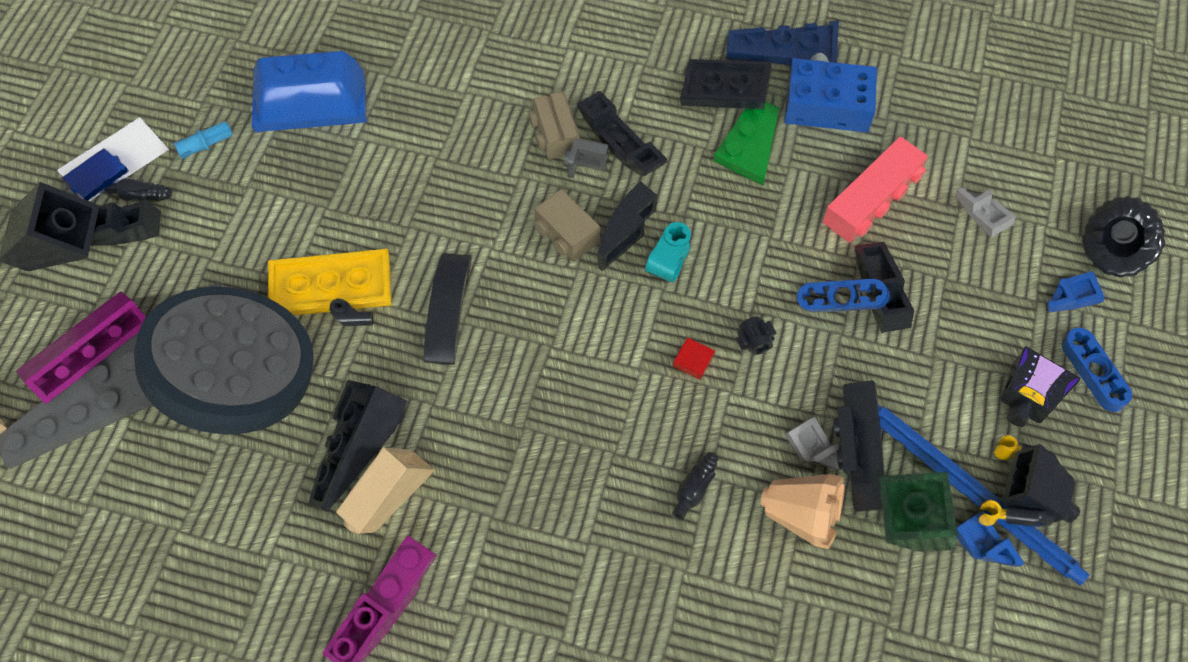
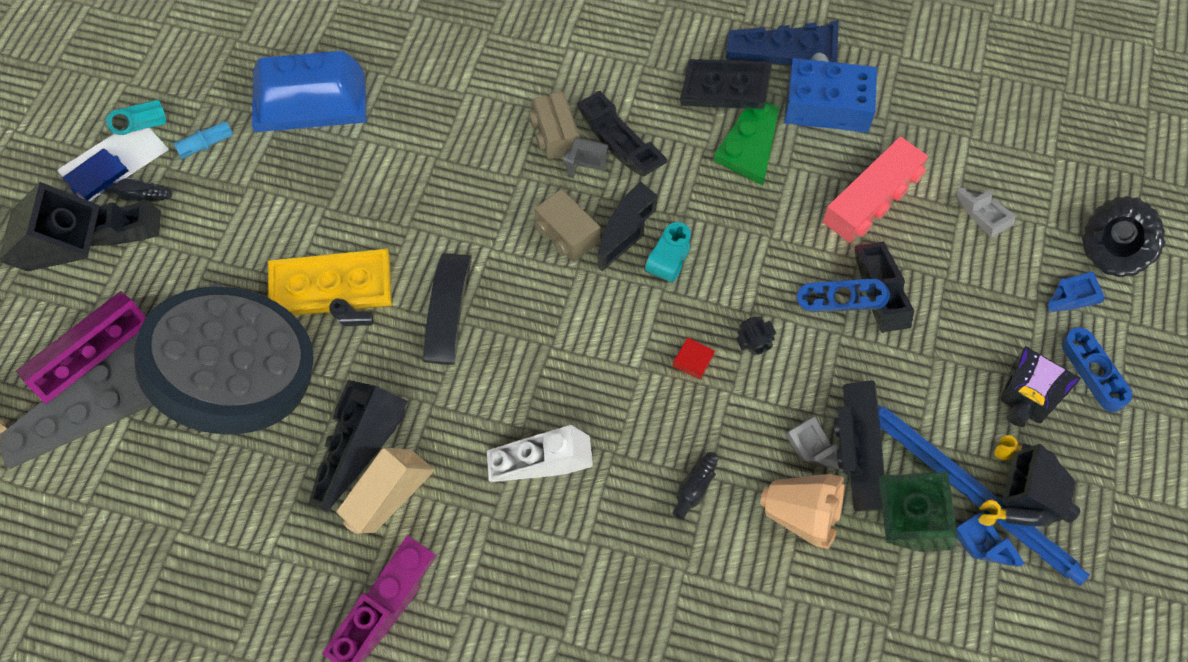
none -> teal piece [104,99,166,135]
none -> white slope [487,425,593,482]

